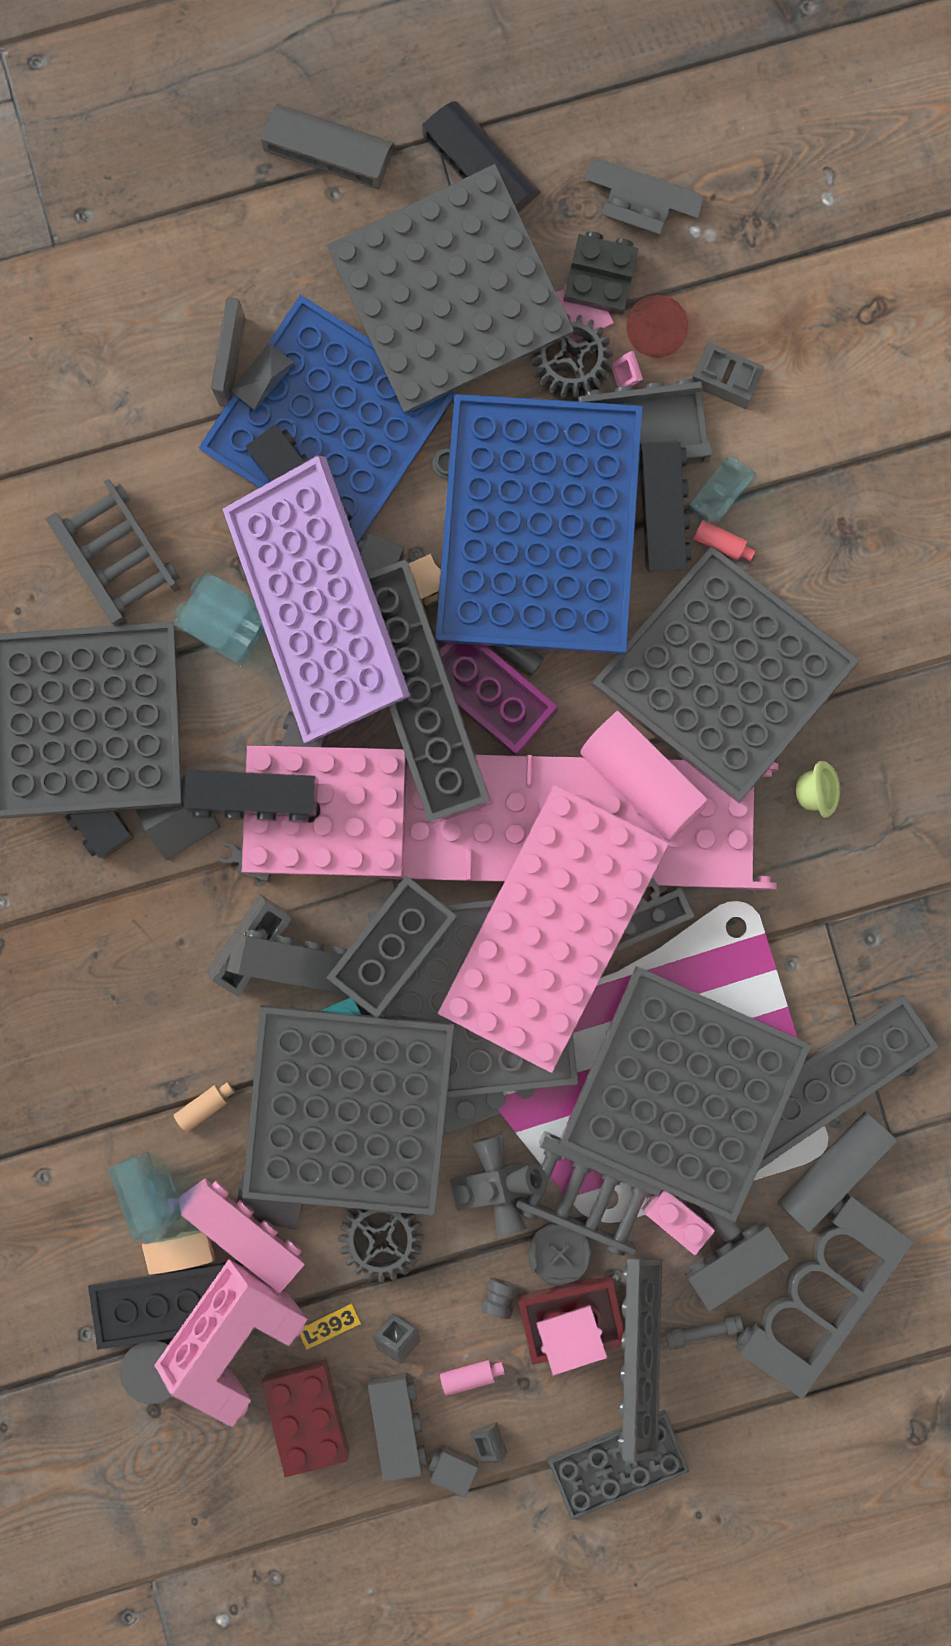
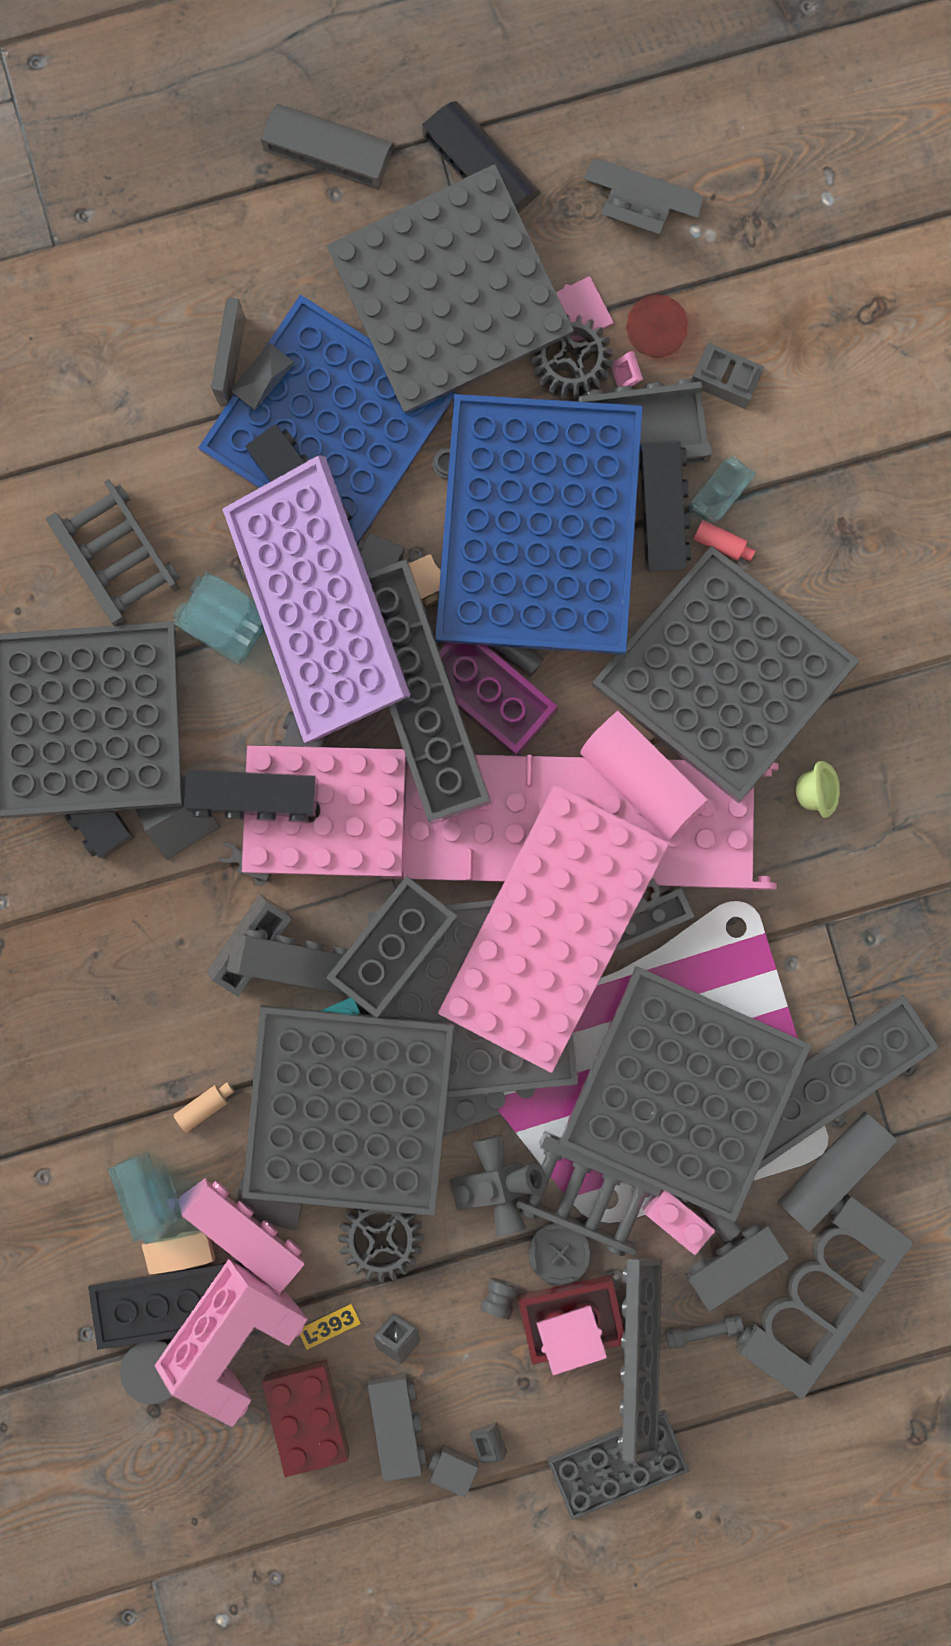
bright pink cylinder [440,1360,505,1396] -> none
pearl dark grey plate [563,231,639,315] -> none

